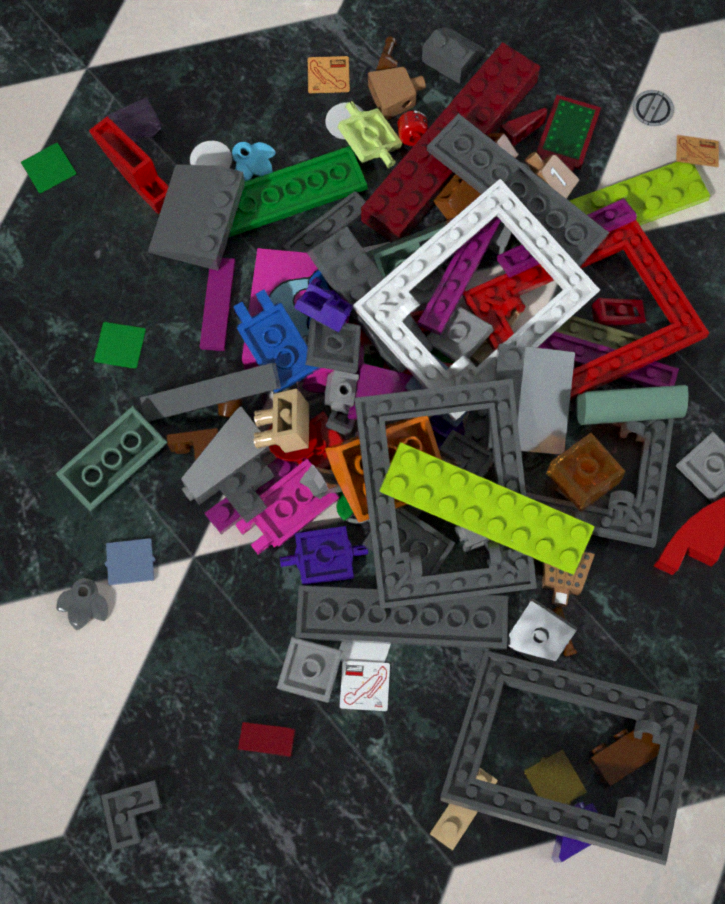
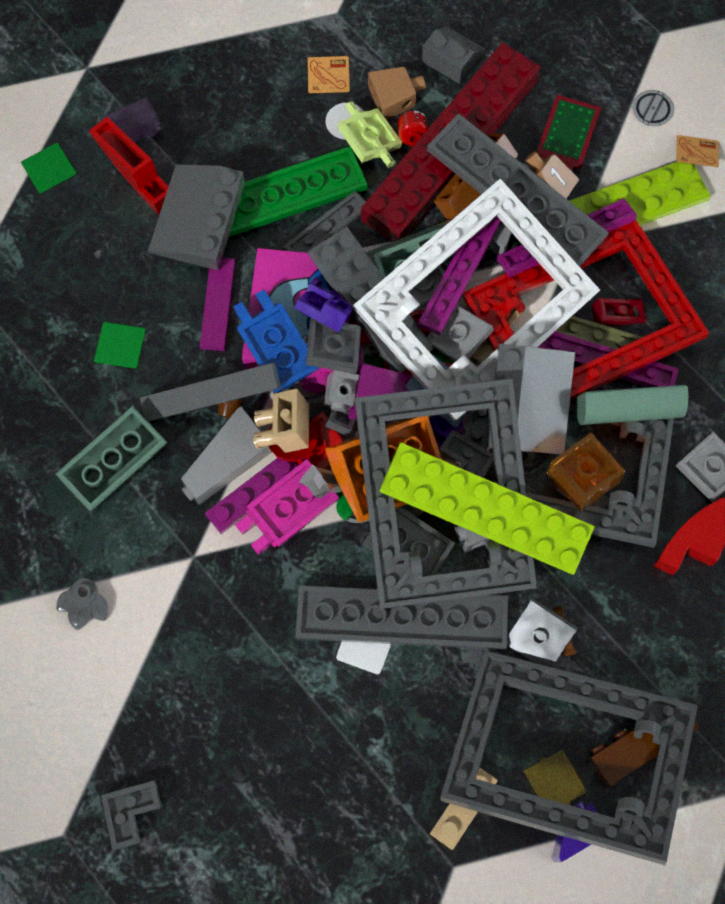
sand blue piece [105,538,156,586] -> none
reddish brown slope [167,428,218,461] -> none
white sticker [190,141,232,168] -> none
dark grey plate [217,456,275,523] -> none
medium azure plate [232,142,276,182] -> none
dark red slope [238,722,296,757] -> none
light grey plate [277,637,343,703] -> none
dark purple plate [280,526,368,586] -> none
white sticker [340,660,390,711] -> none
reddish brown bar [376,37,398,71] -> none
dark red slope [499,108,547,147] -> none
medium nougat torso [542,550,595,607] -> none

